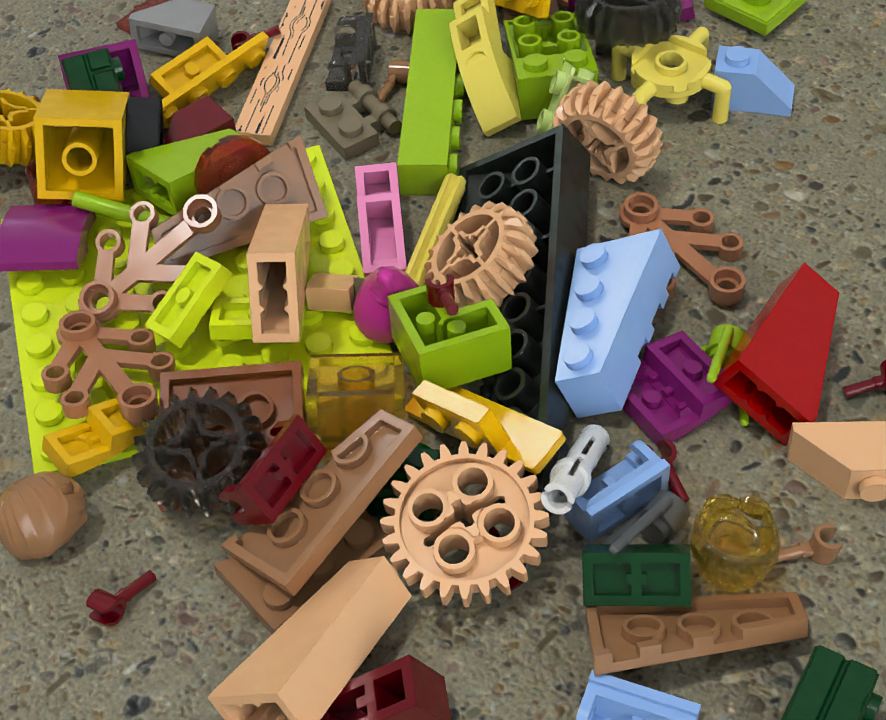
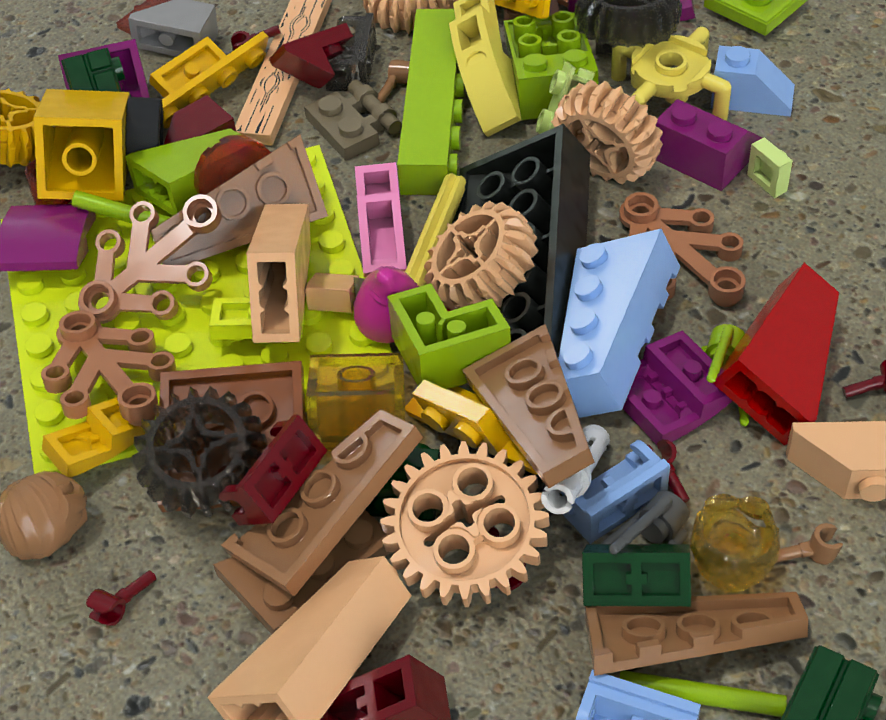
neon yellow plate [144,252,233,348] -> none
dark red hand [425,274,458,316] -> none
none -> dark red slope [269,23,353,88]
none -> medium nougat wing [462,324,595,488]
none -> lime bar [619,670,787,717]
none -> magenta slope [656,99,762,191]
none -> yellowish green plate [747,137,793,198]

